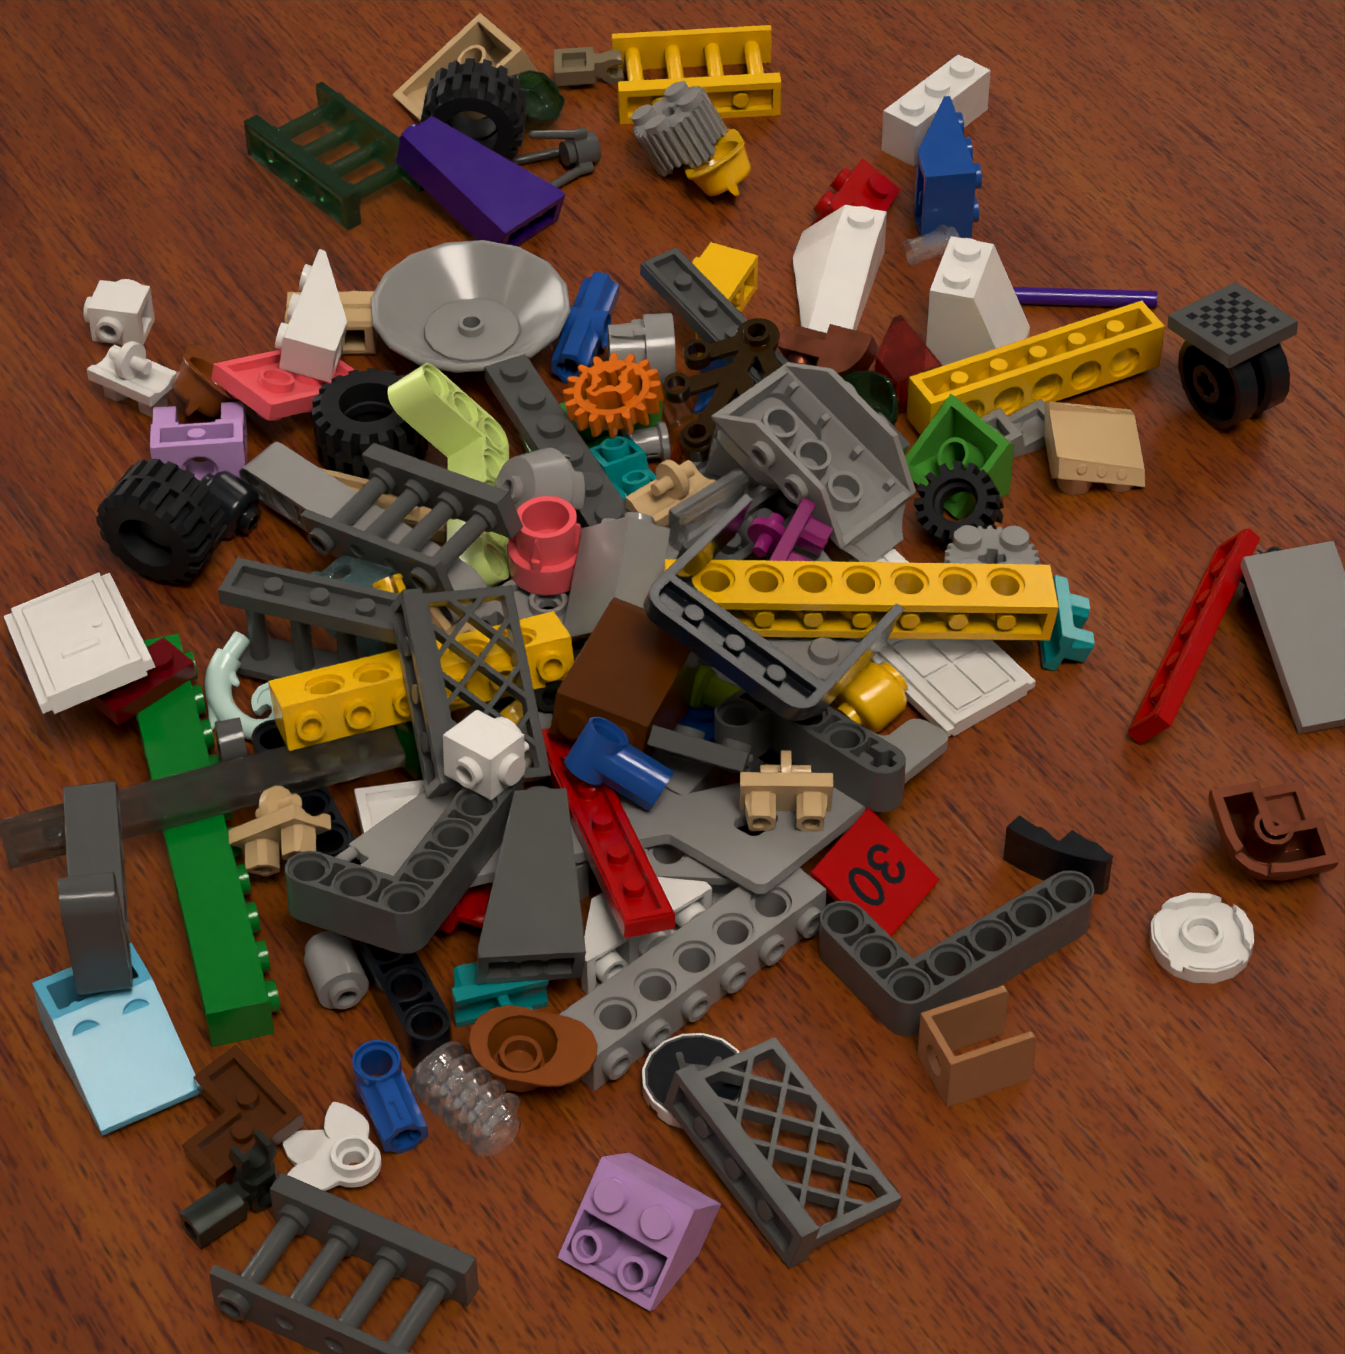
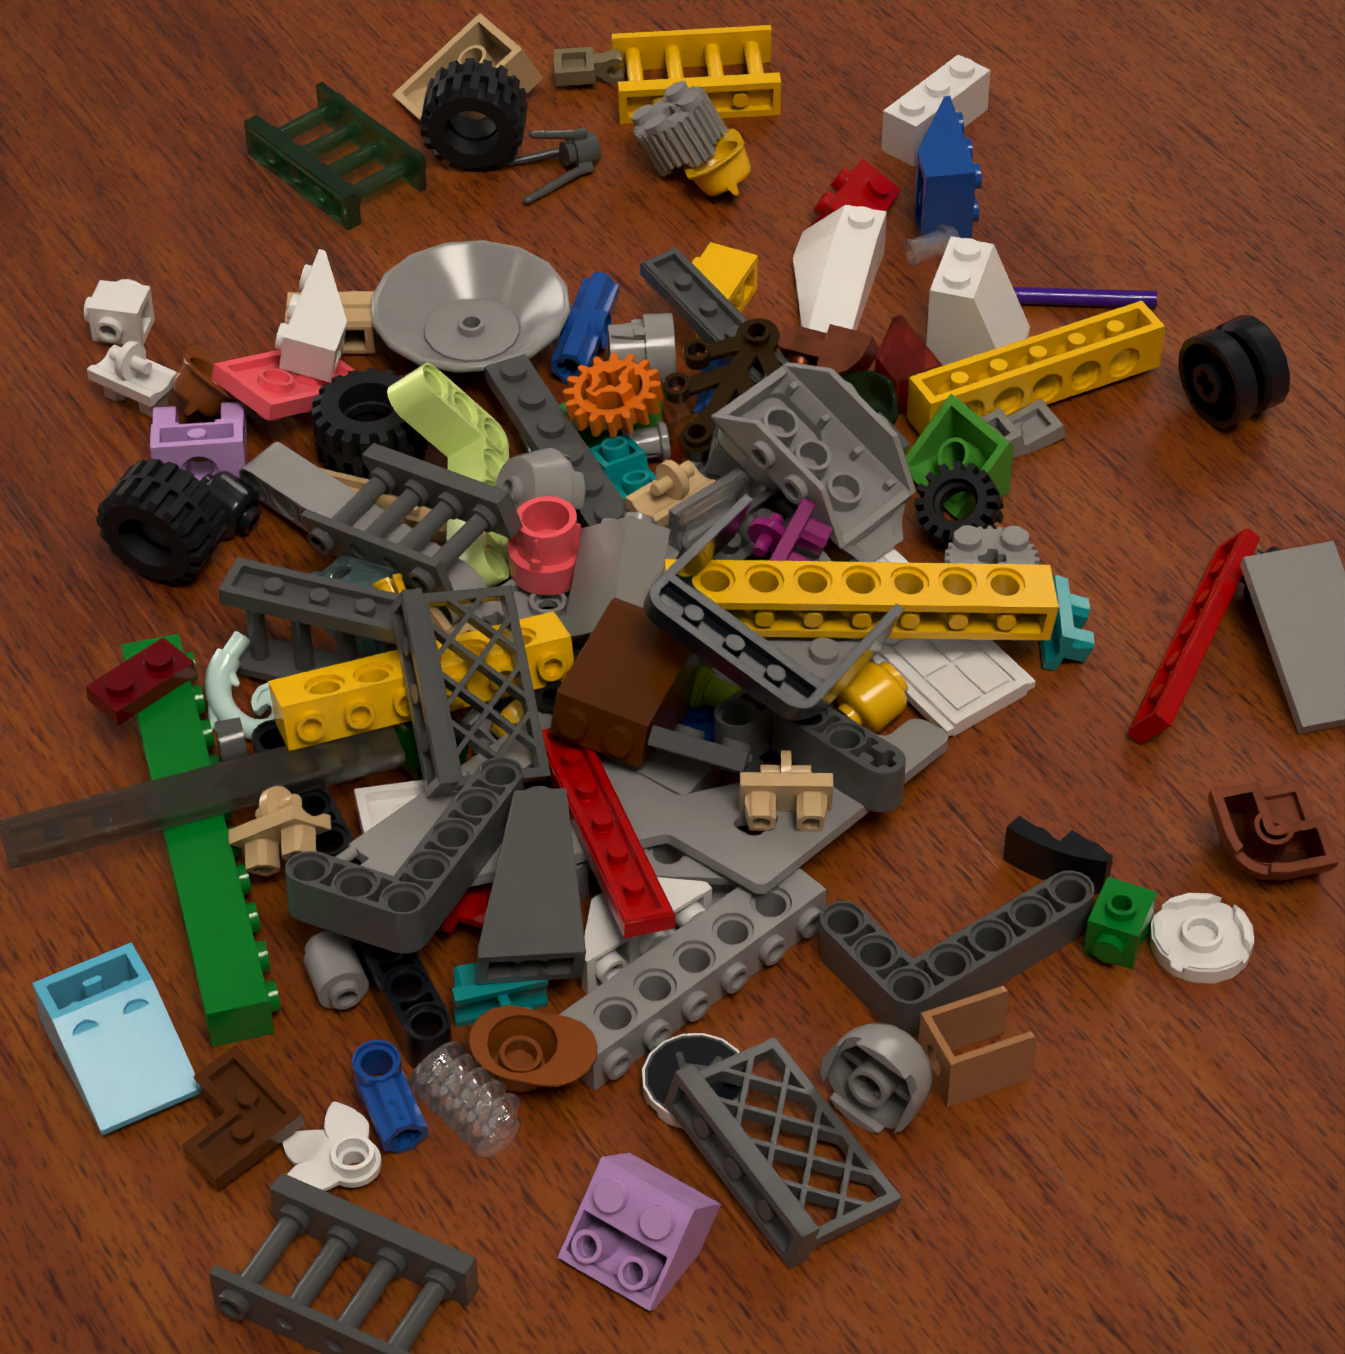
white piece [4,572,155,714] -> none
dark grey beam [58,780,133,995] -> none
pearl dark grey bar [179,1129,279,1248] -> none
dark purple slope [396,116,565,246] -> none
white brick [443,710,530,800] -> none
clear green hair [515,70,565,131] -> none
blue piece [564,717,674,811] -> none
red piece [808,807,940,936] -> none
tan slope [1044,401,1145,495] -> none
dark grey tile [1167,282,1298,368] -> none
none -> light grey cylinder [820,1022,932,1134]
none -> green brick [1083,877,1157,970]

